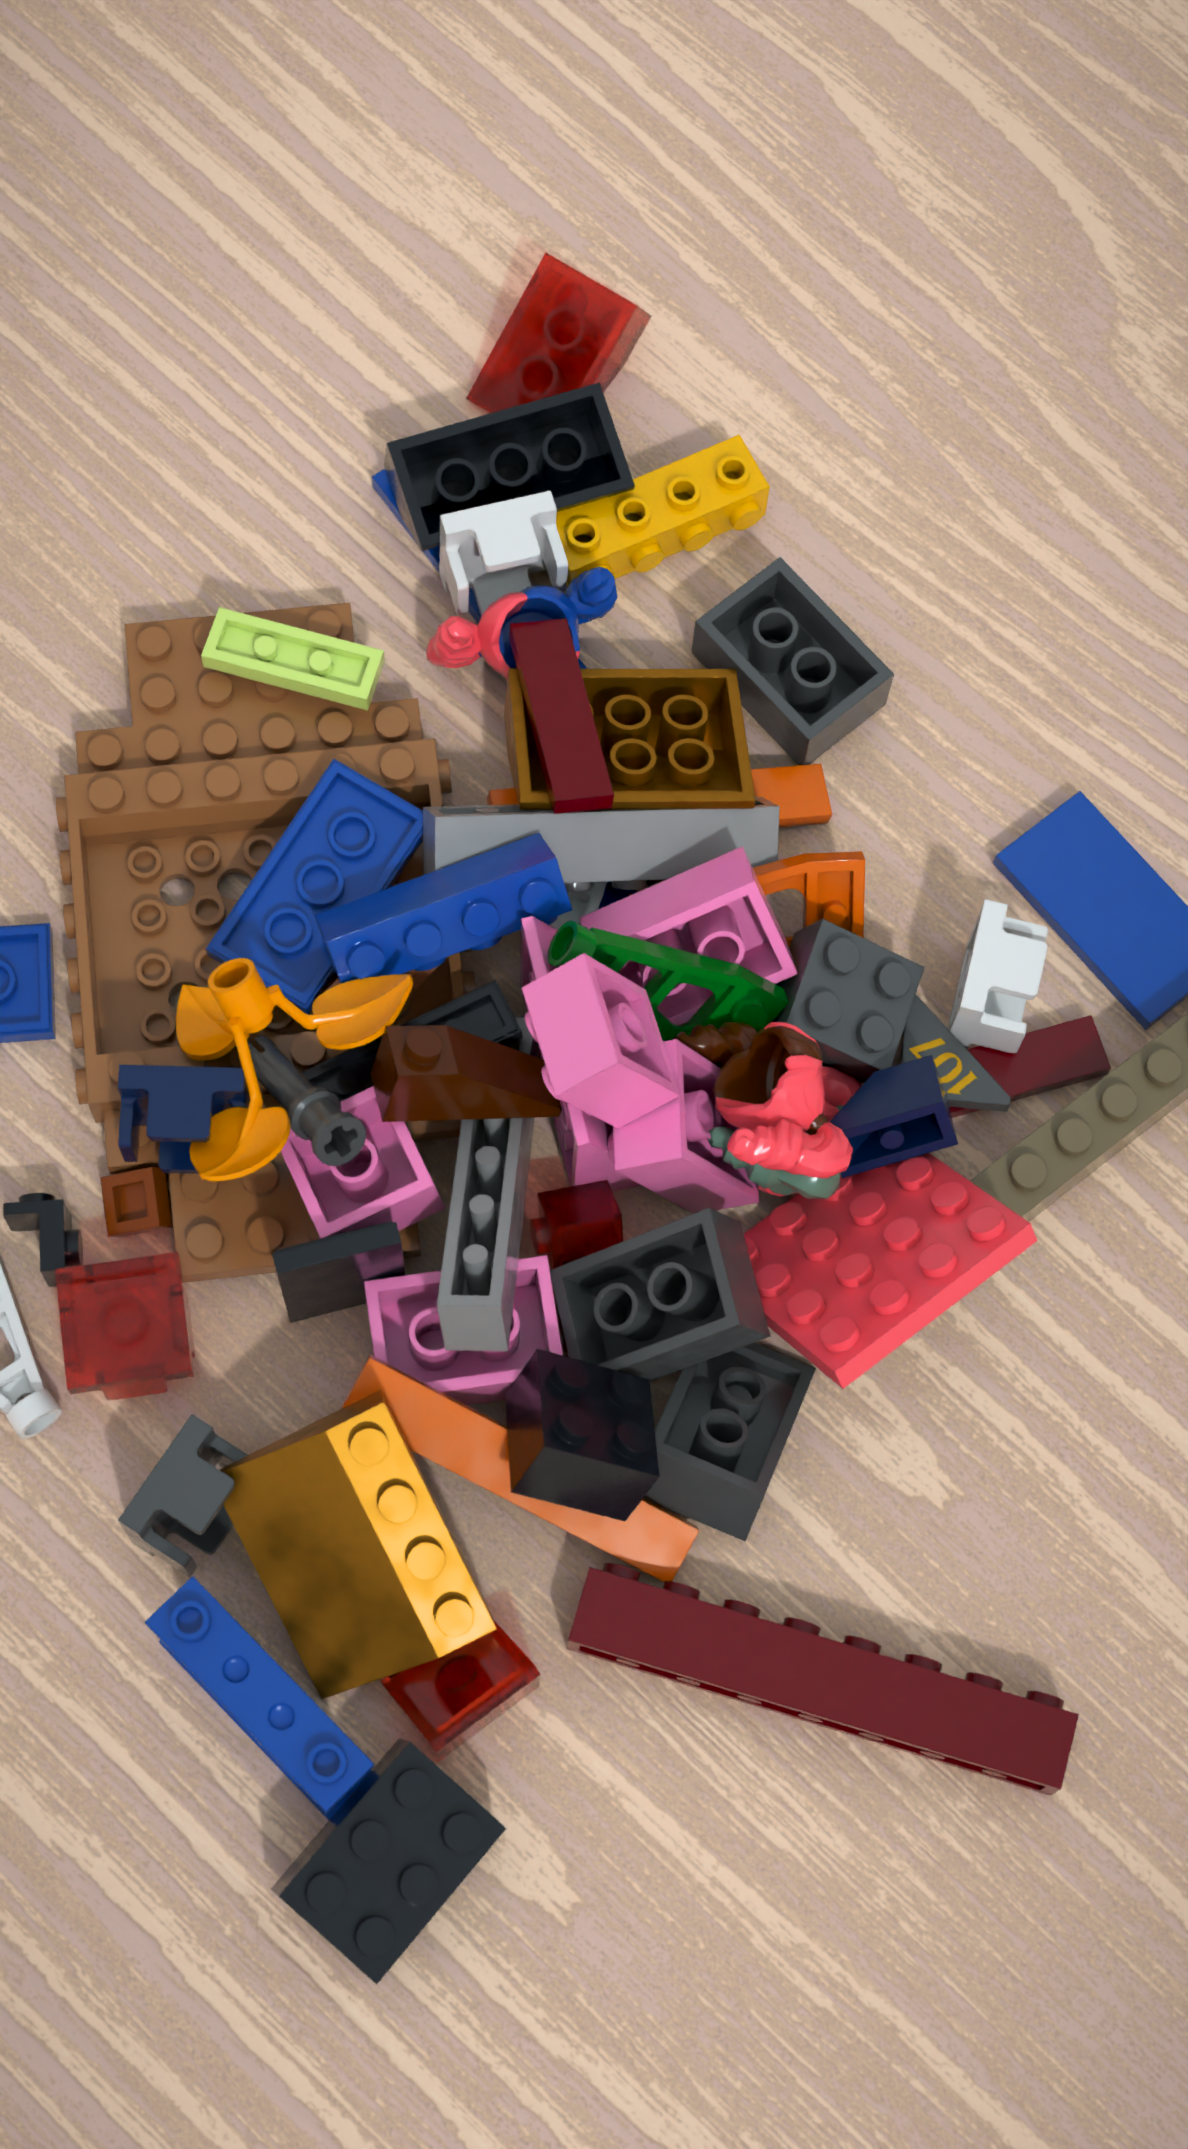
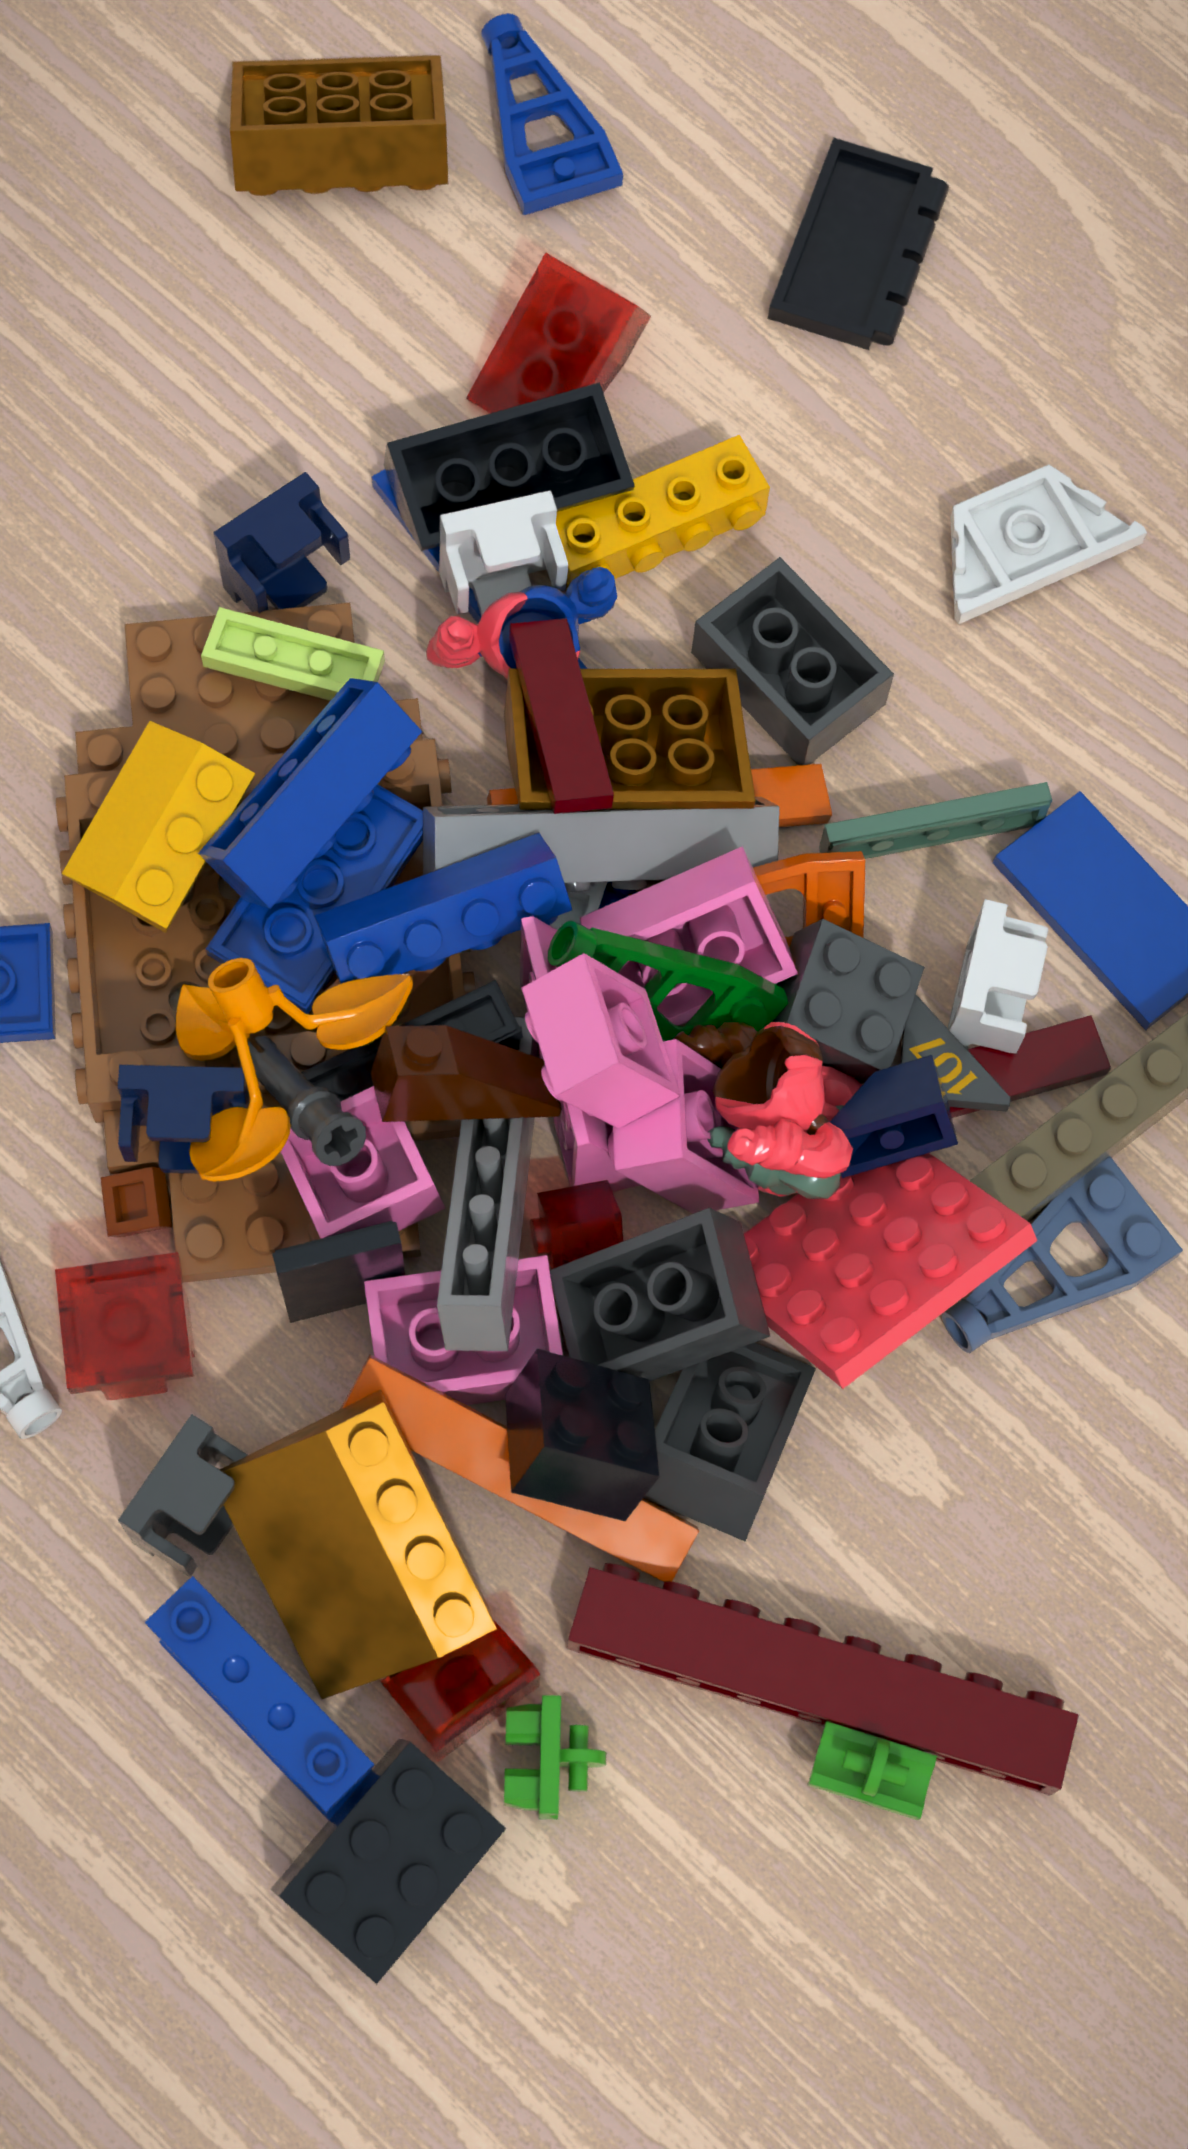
black bracket [3,1193,83,1287] -> none
none -> yellow slope [62,721,255,933]
none -> blue brick [198,678,422,909]
none -> dark blue panel [213,471,350,614]
none -> pearl gold slope [230,55,448,196]
none -> blue plate [481,14,623,216]
none -> bright green hips [504,1695,607,1820]
none -> black hinge [768,137,949,350]
none -> bright green hips [808,1721,937,1820]
none -> sand green tile [819,782,1052,859]
none -> sand blue plate [942,1156,1183,1353]
none -> white wing [950,464,1147,625]

